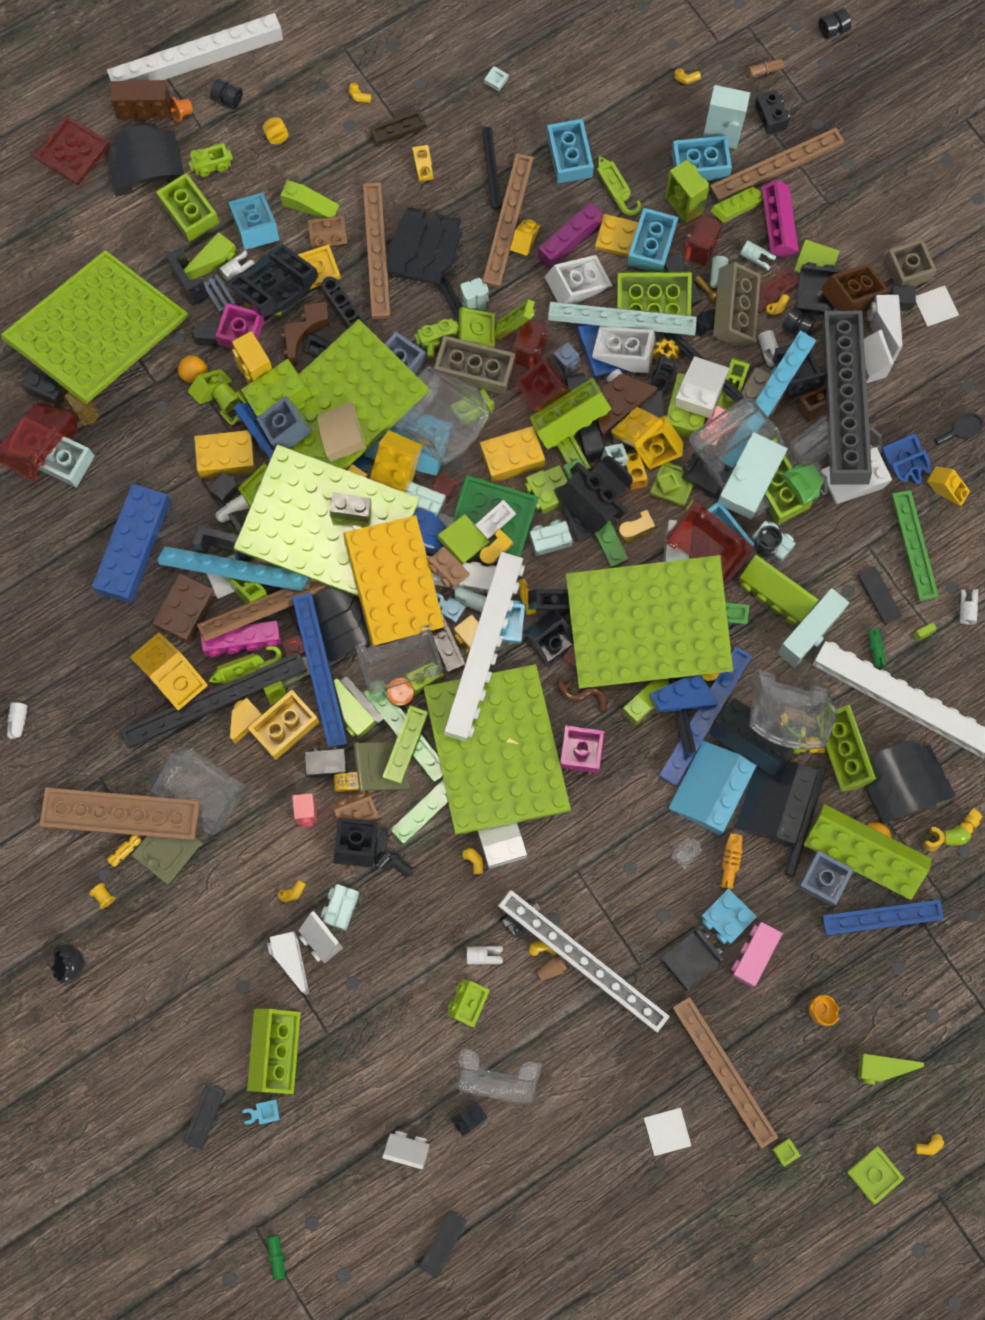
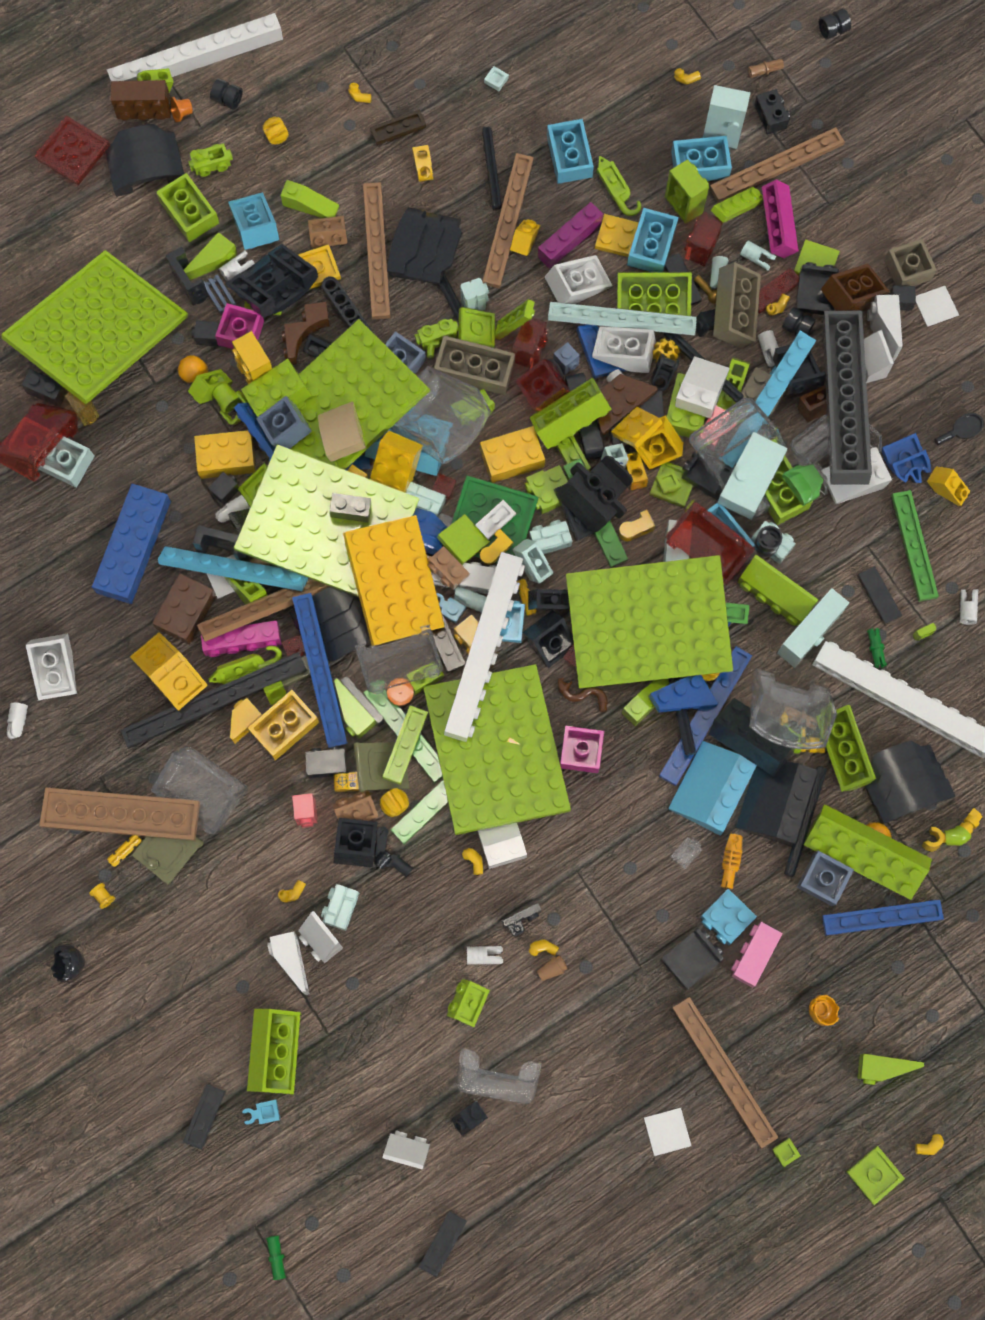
white brick [497,890,670,1033] -> none
none -> white slope [26,634,77,700]
none -> lime leg [137,68,173,93]
none -> yellow piece [380,788,409,817]
none -> light aqua brick [513,539,553,583]

